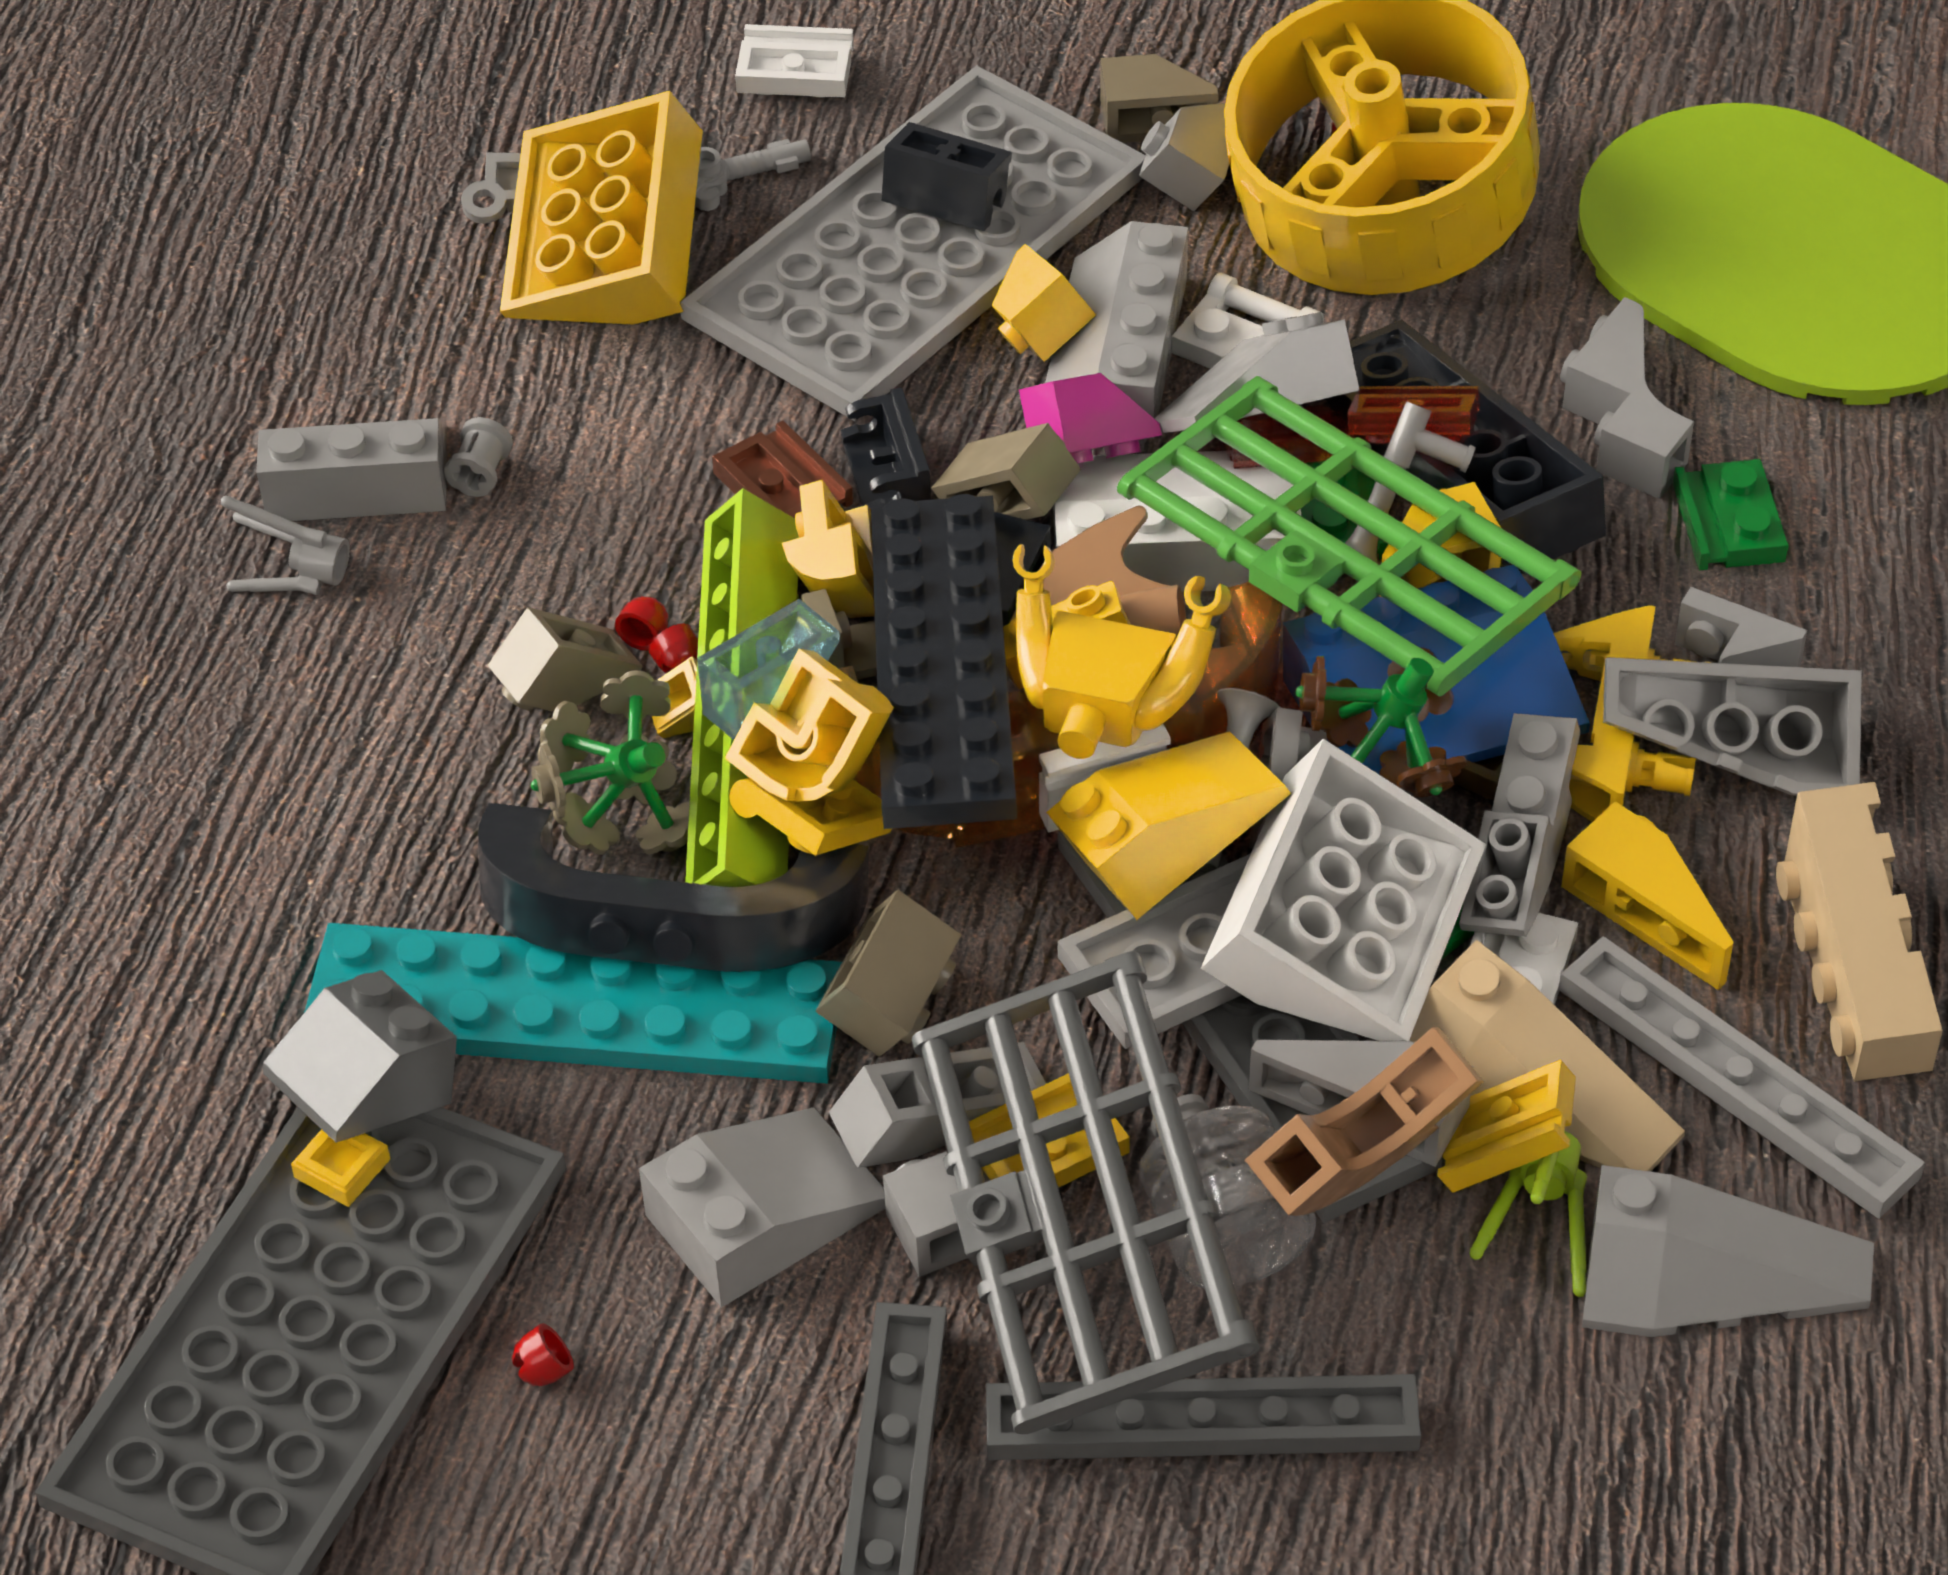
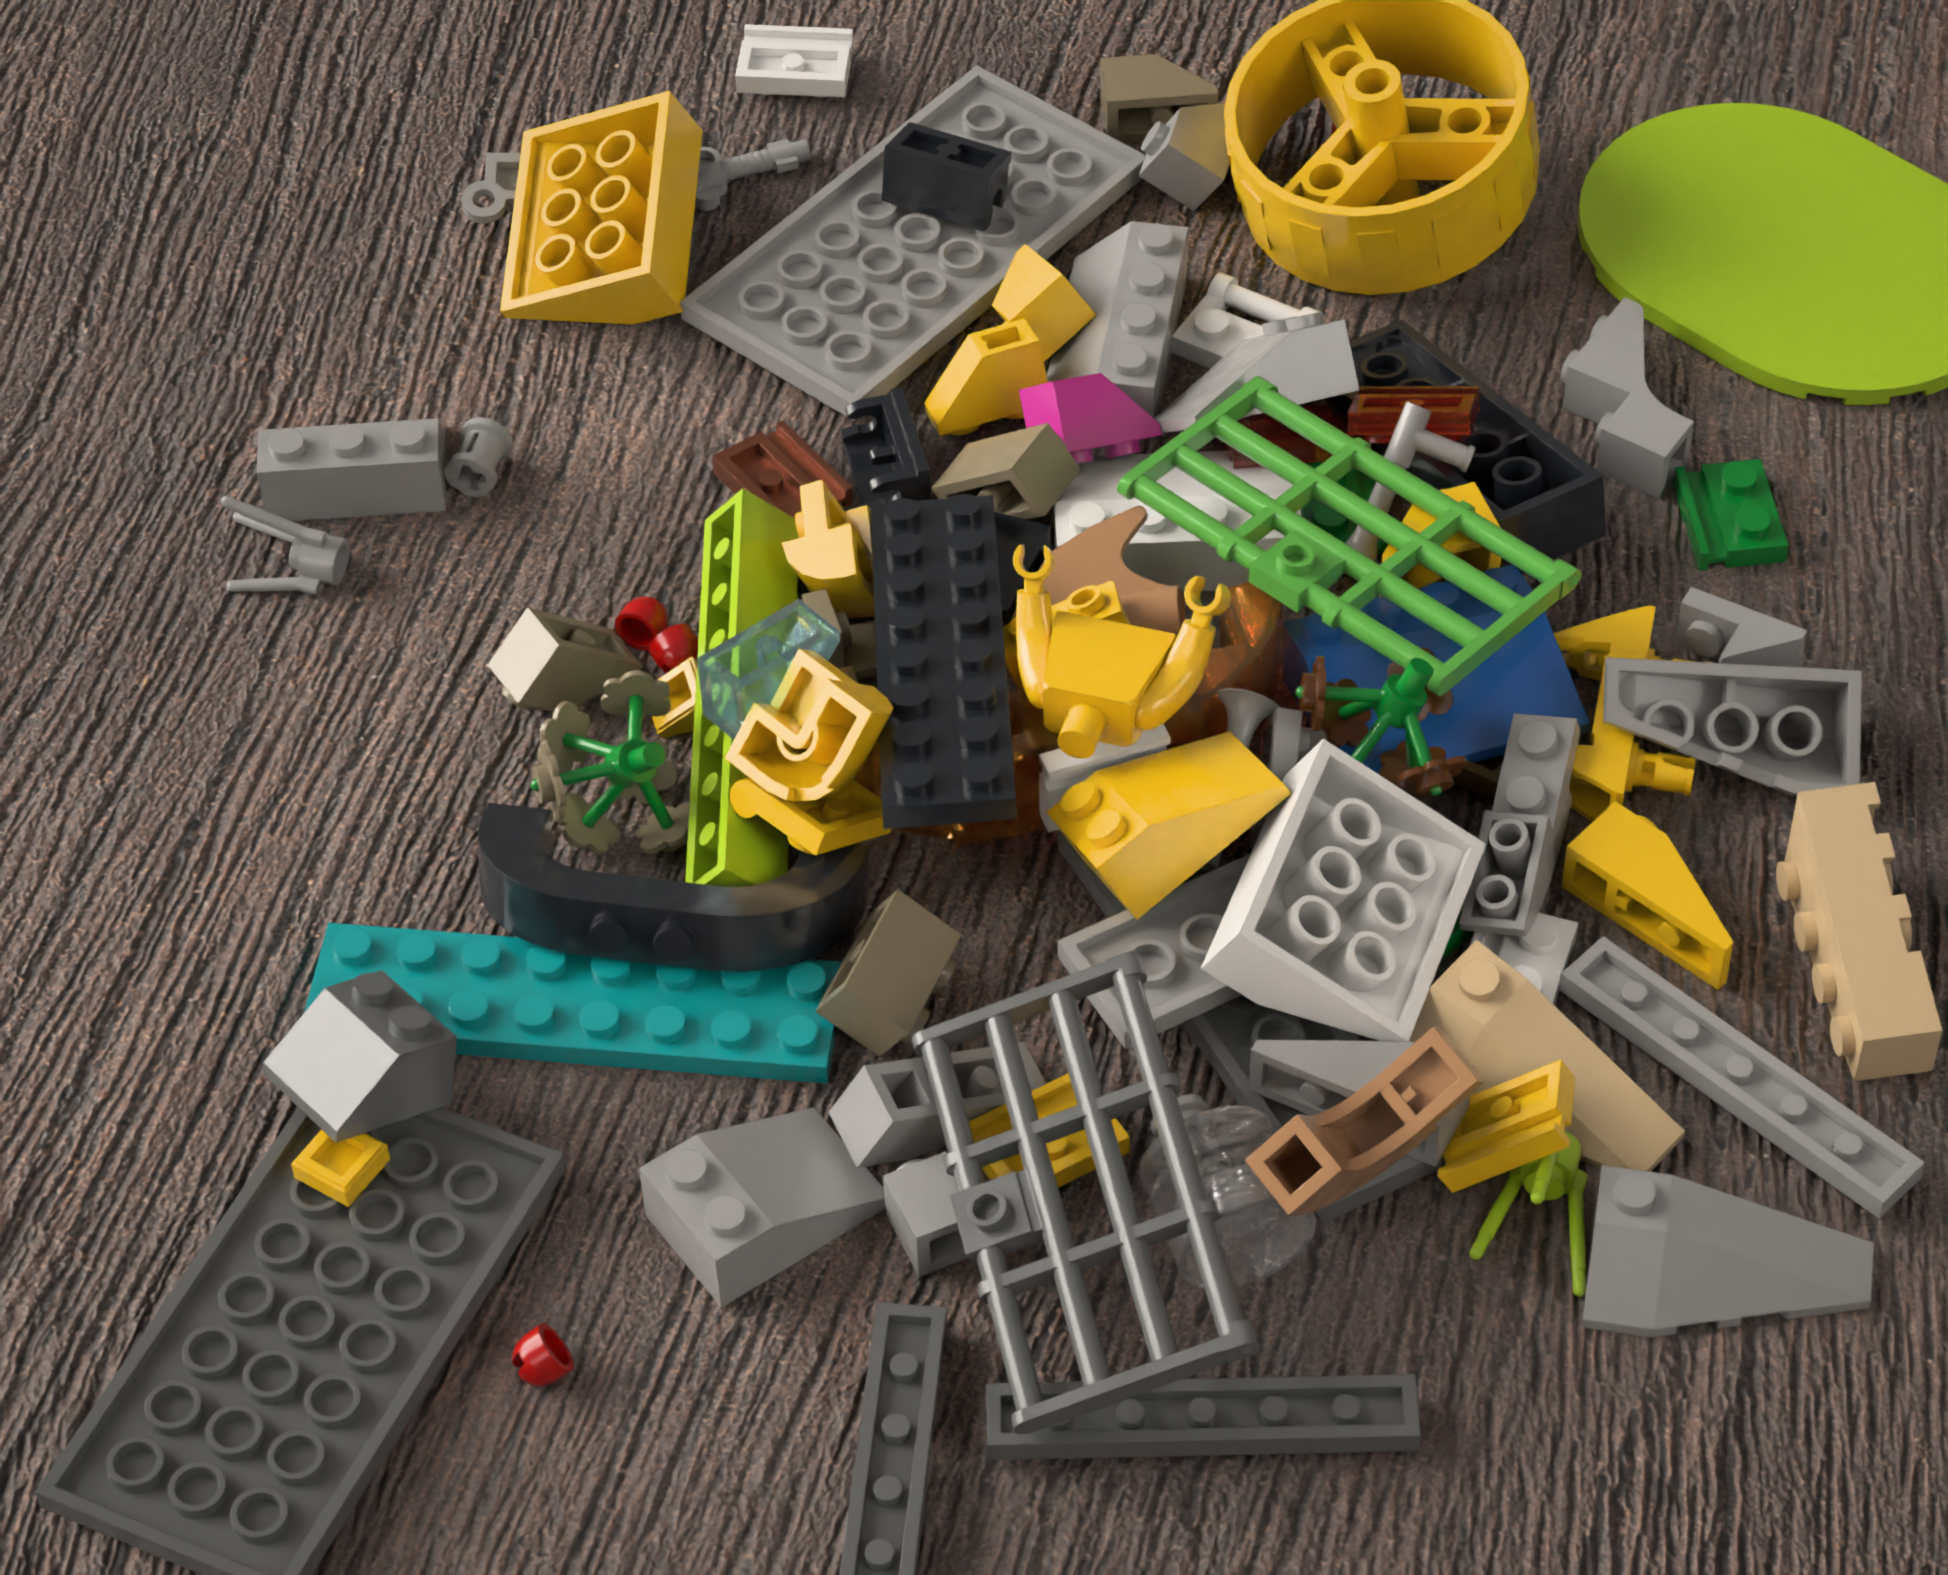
none -> yellow slope [924,318,1048,436]

